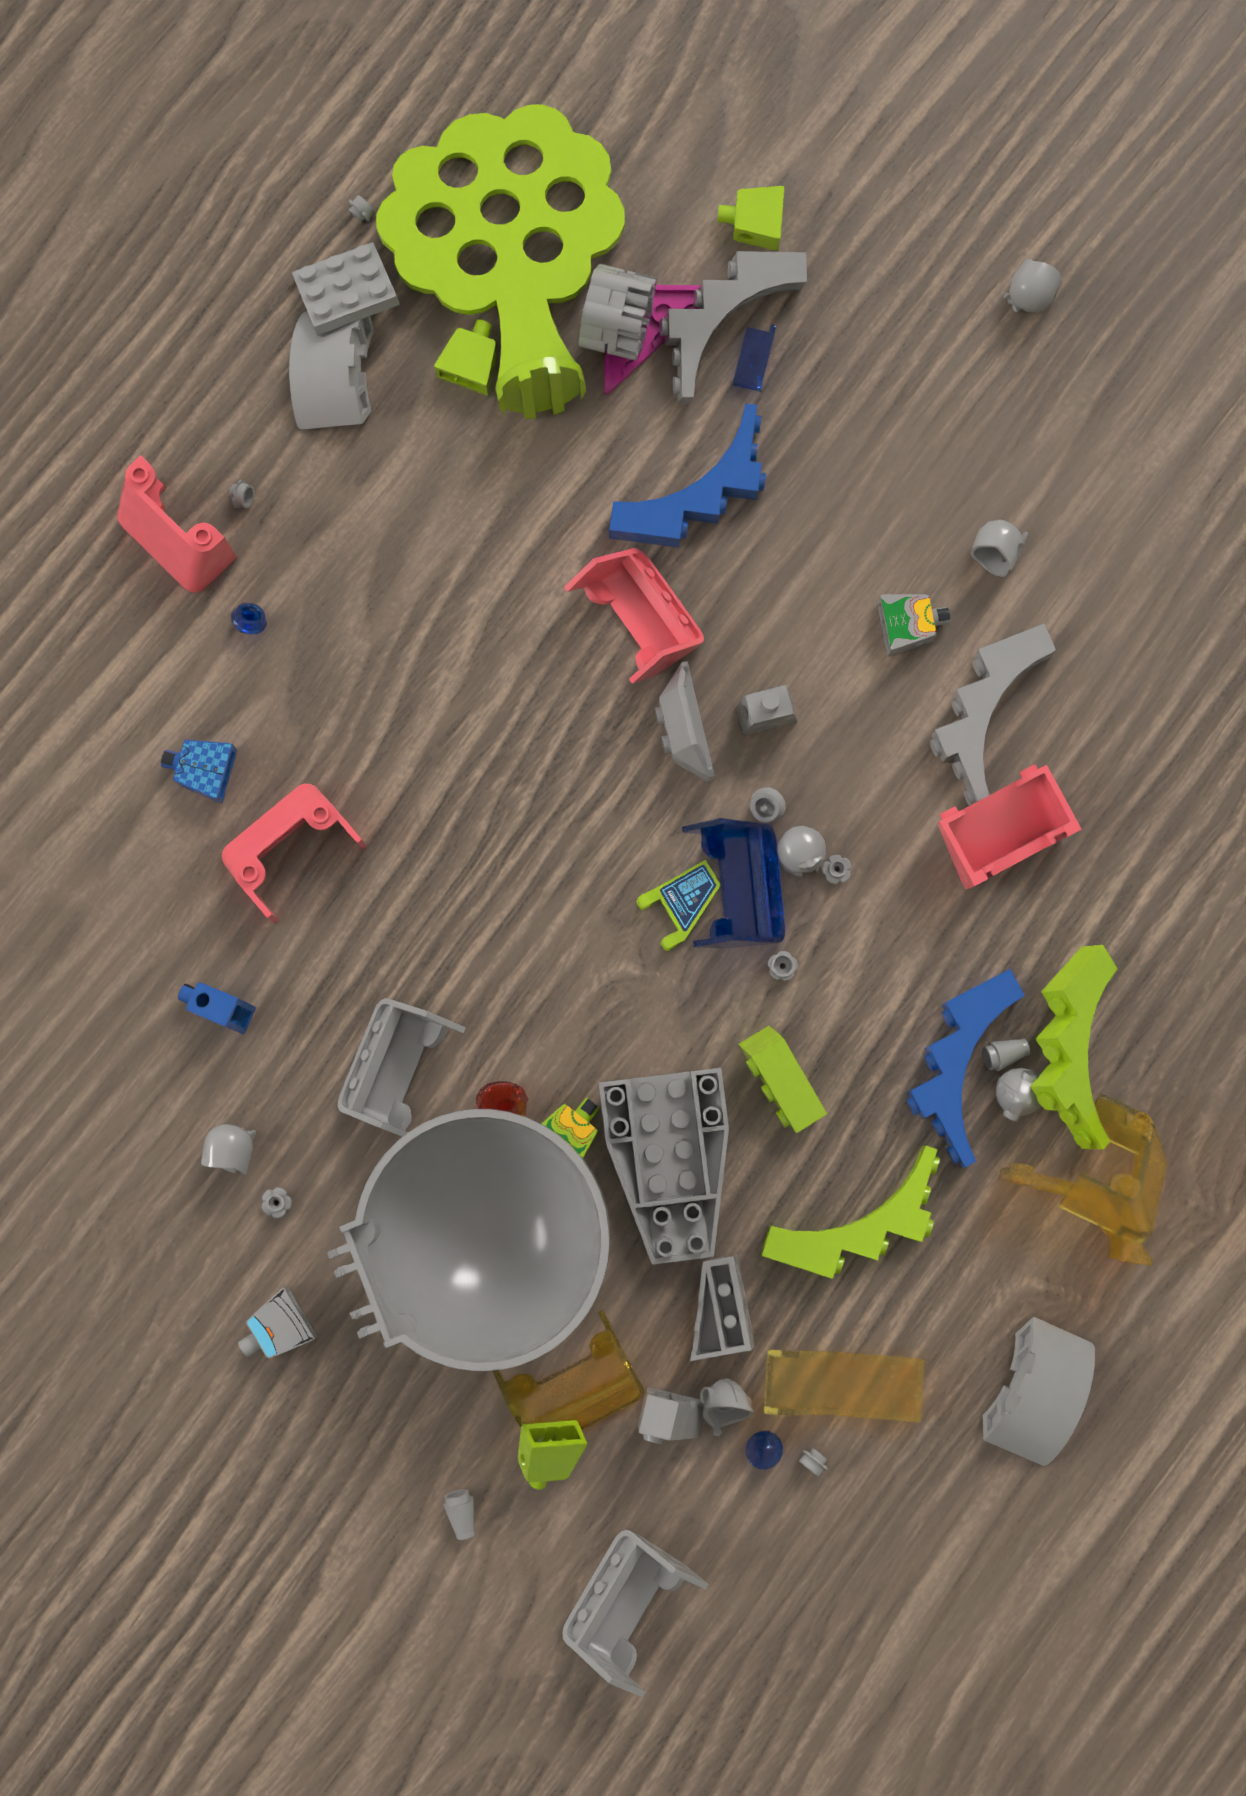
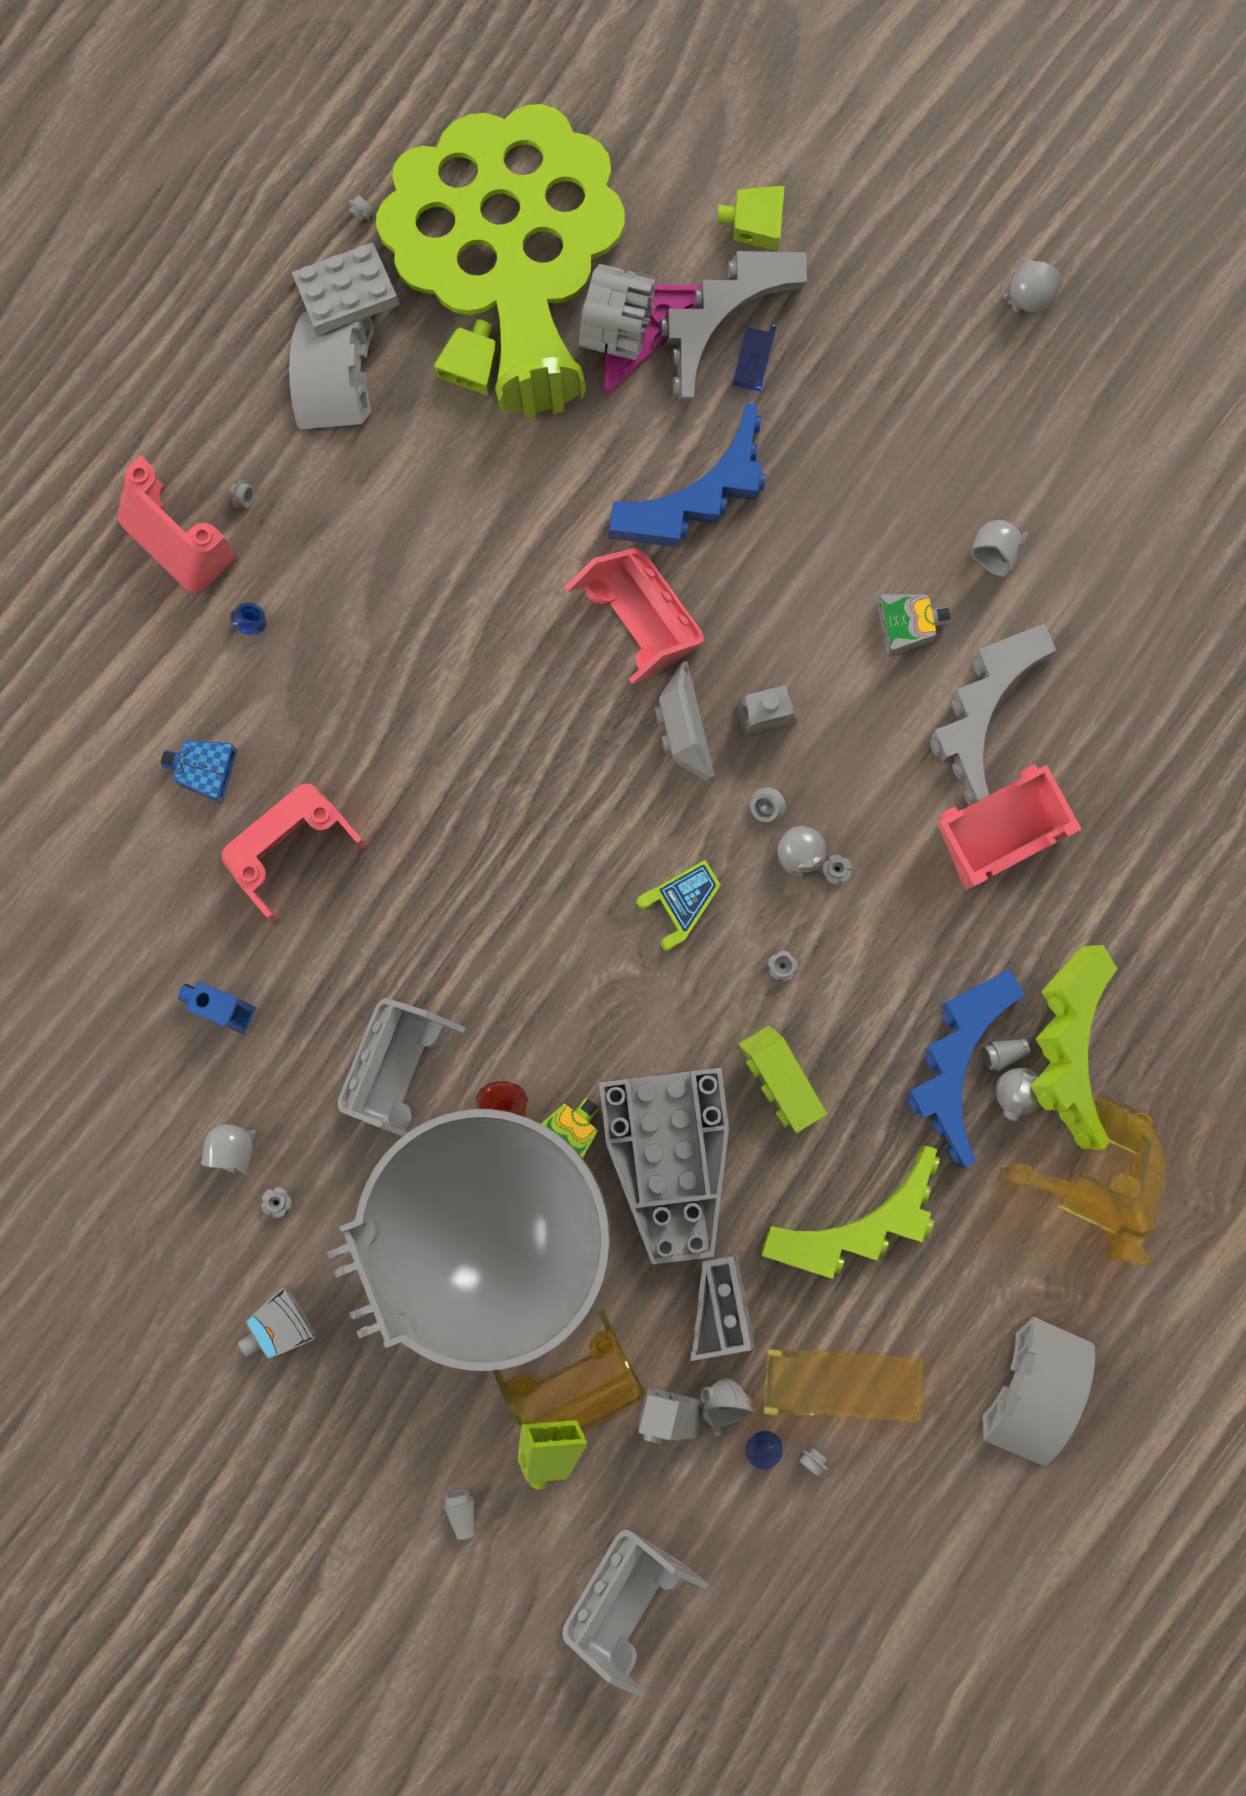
clear blue windscreen [682,818,786,949] -> none

